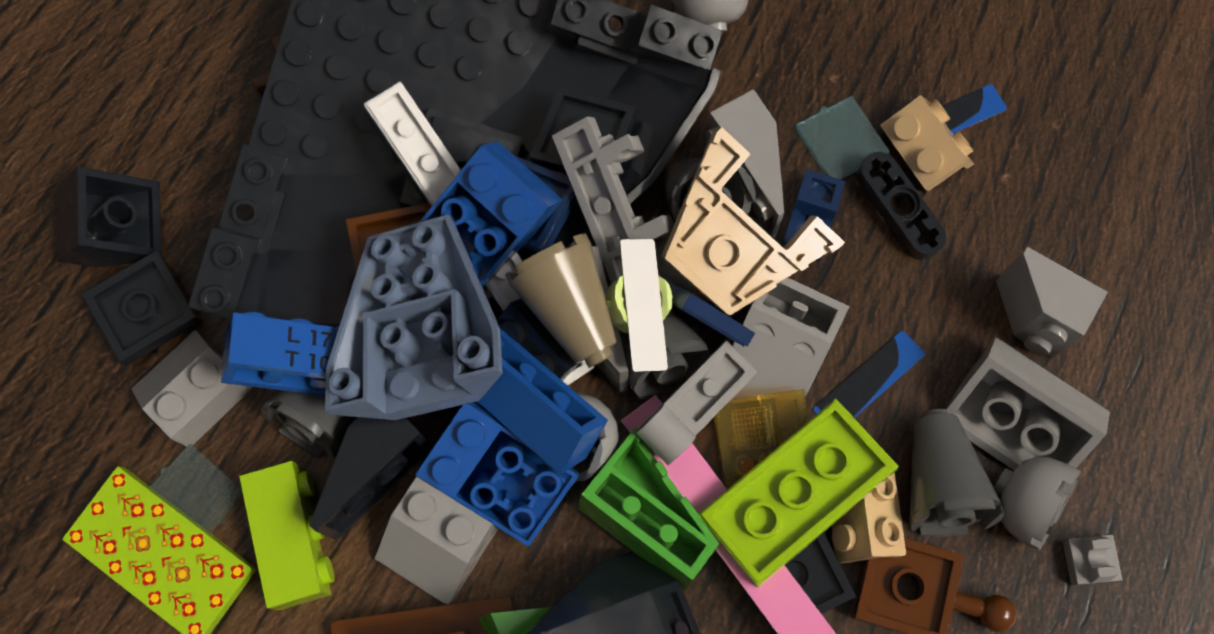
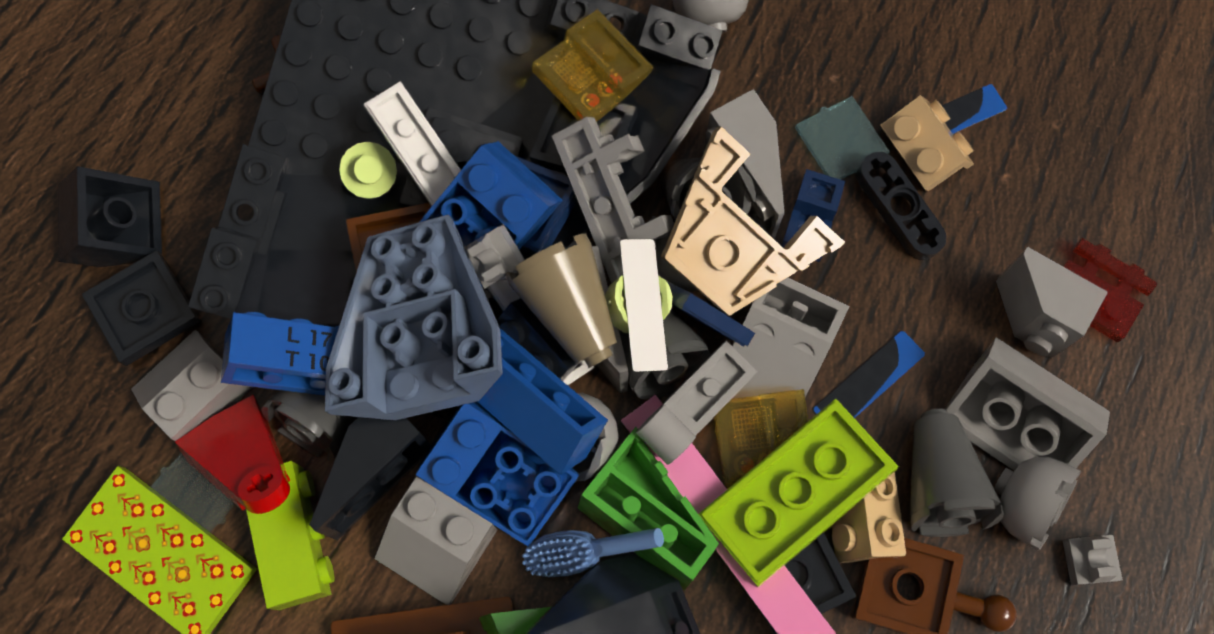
none -> red piece [175,395,290,514]
none -> yellowish green piece [339,142,397,199]
none -> light grey tile [465,224,524,289]
none -> medium blue piece [522,528,664,577]
none -> clear yellow slope [532,9,653,122]
none -> clear red plate [1063,238,1157,343]

